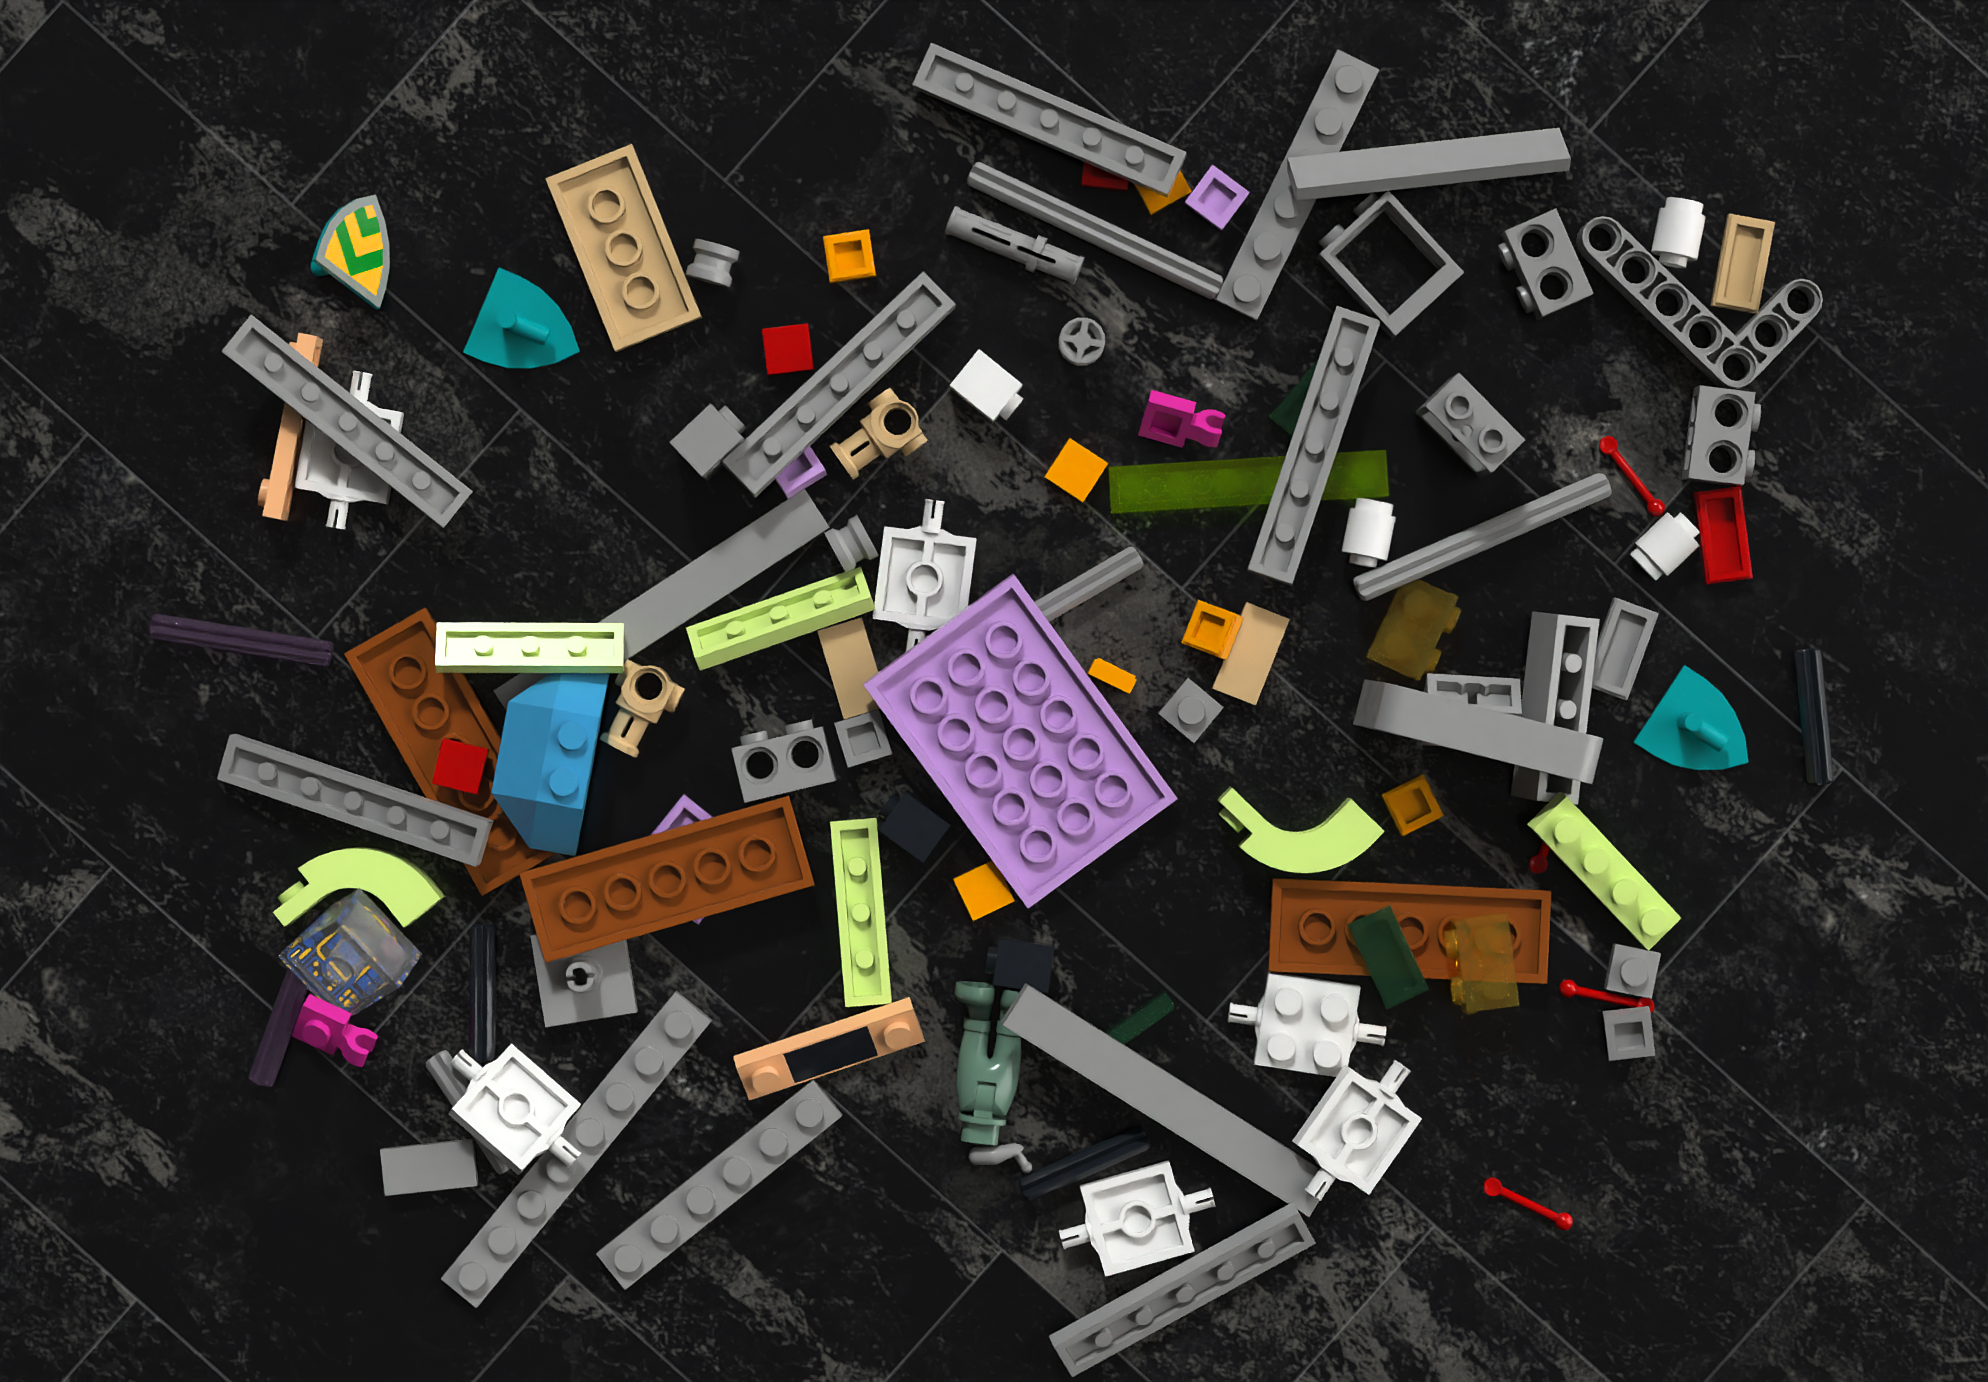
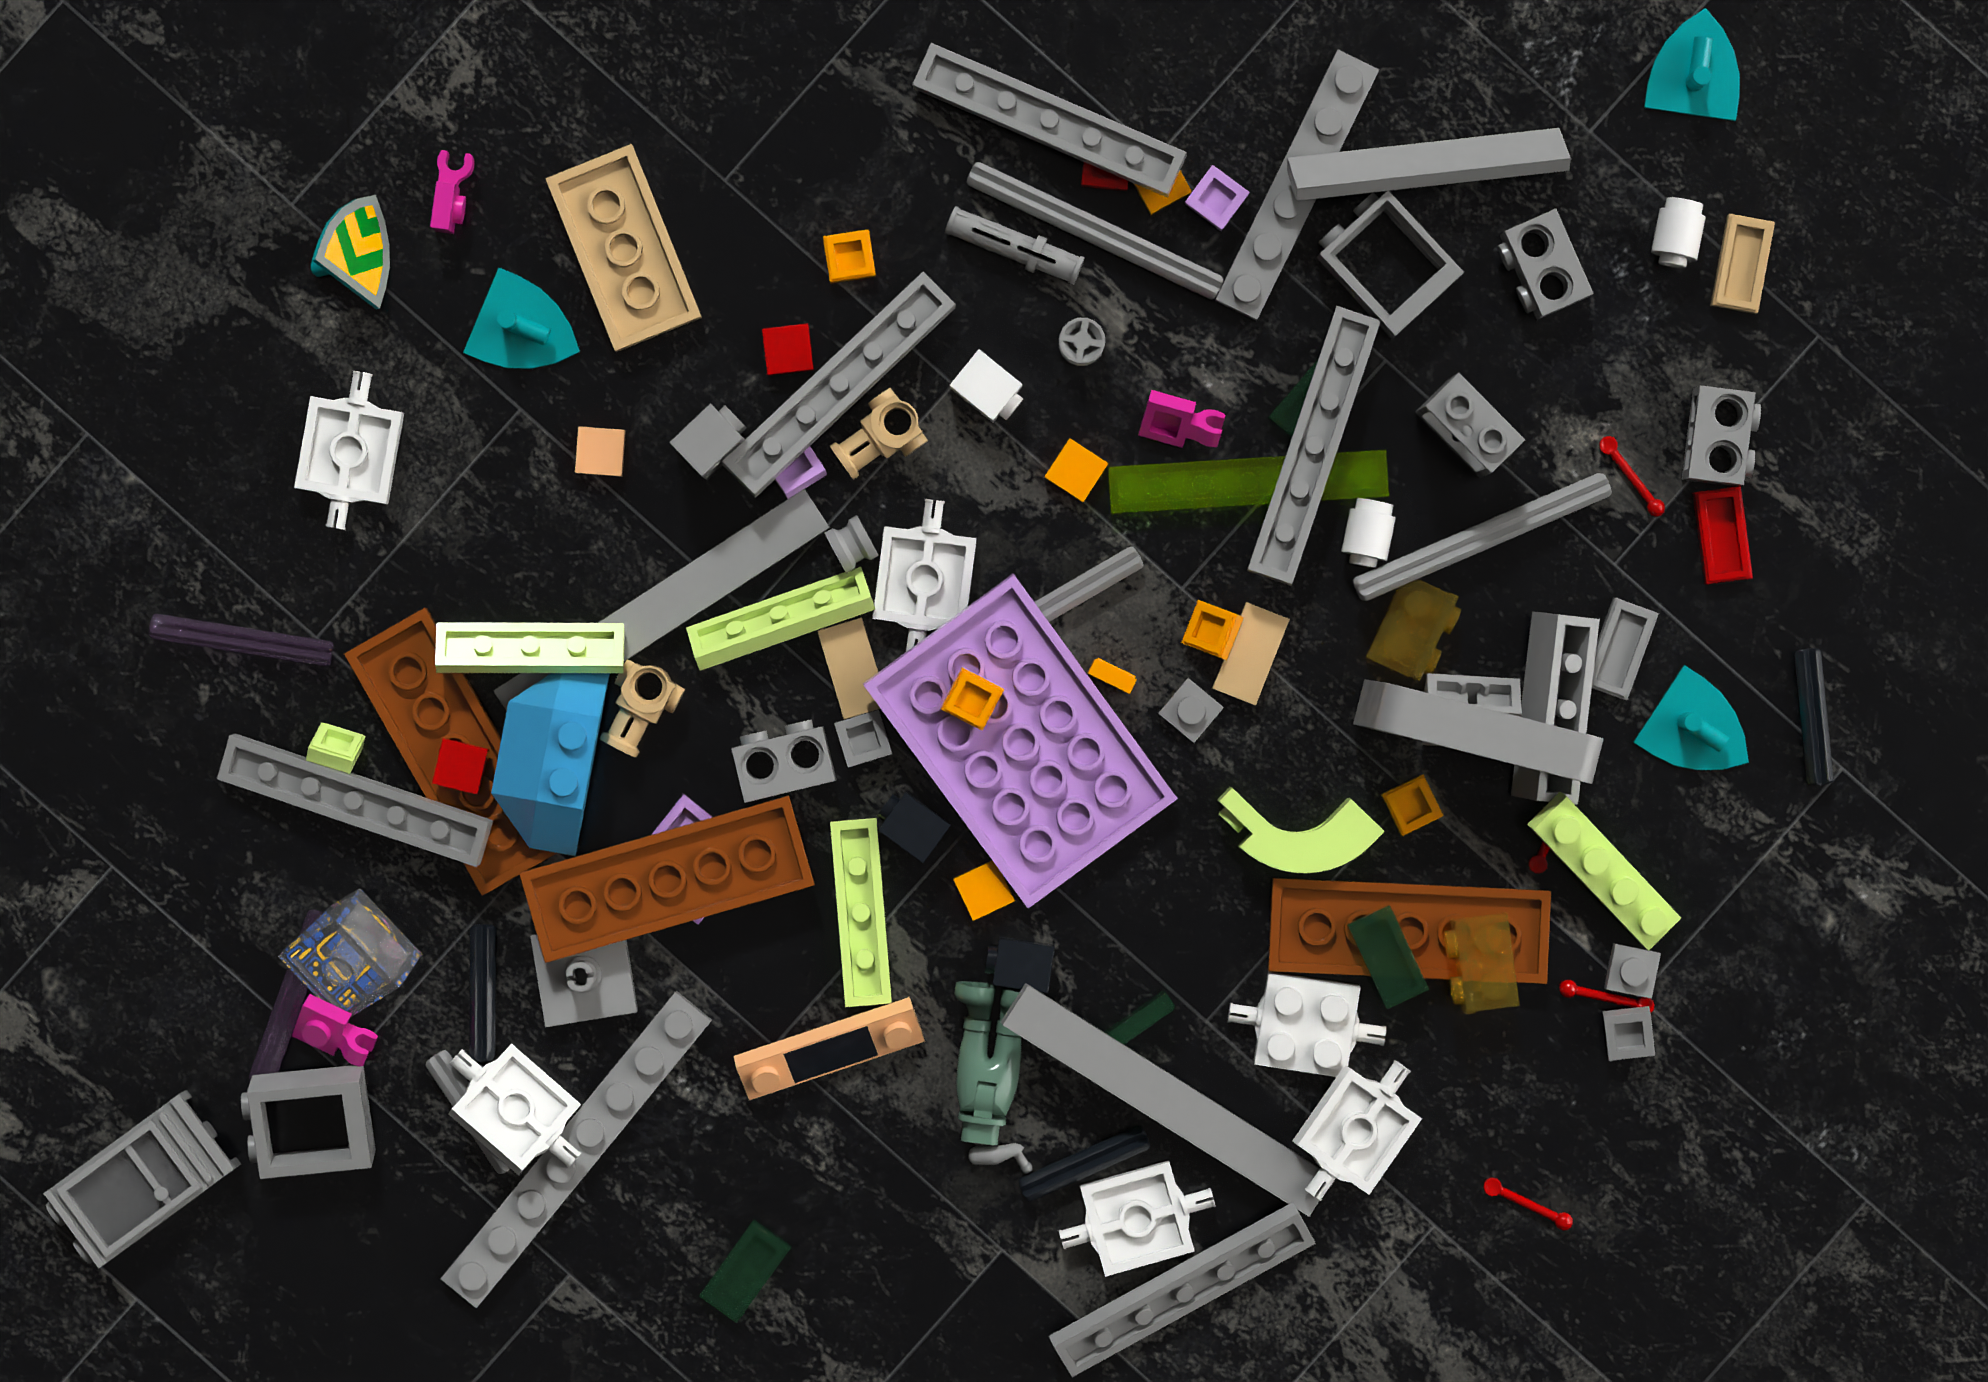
light grey plate [221,315,473,528] -> none
light nougat plate [258,333,323,521] -> none
yellowish green arch [273,847,446,927] -> none
light grey tile [380,1138,479,1196] -> none
light grey plate [596,1079,843,1290] -> none
light grey wheel [685,239,740,288] -> none
light grey beam [1576,216,1823,390] -> none
white brick [1630,512,1700,581] -> none
none -> light grey door [43,1090,241,1268]
none -> light grey window [241,1065,376,1179]
none -> yellowish green tile [306,722,366,774]
none -> dark pink plate [430,150,475,234]
none -> light nougat tile [575,427,626,477]
none -> clear green tile [699,1219,791,1323]
none -> light orange tile [940,667,1004,731]
none -> teal shield [1644,8,1740,121]

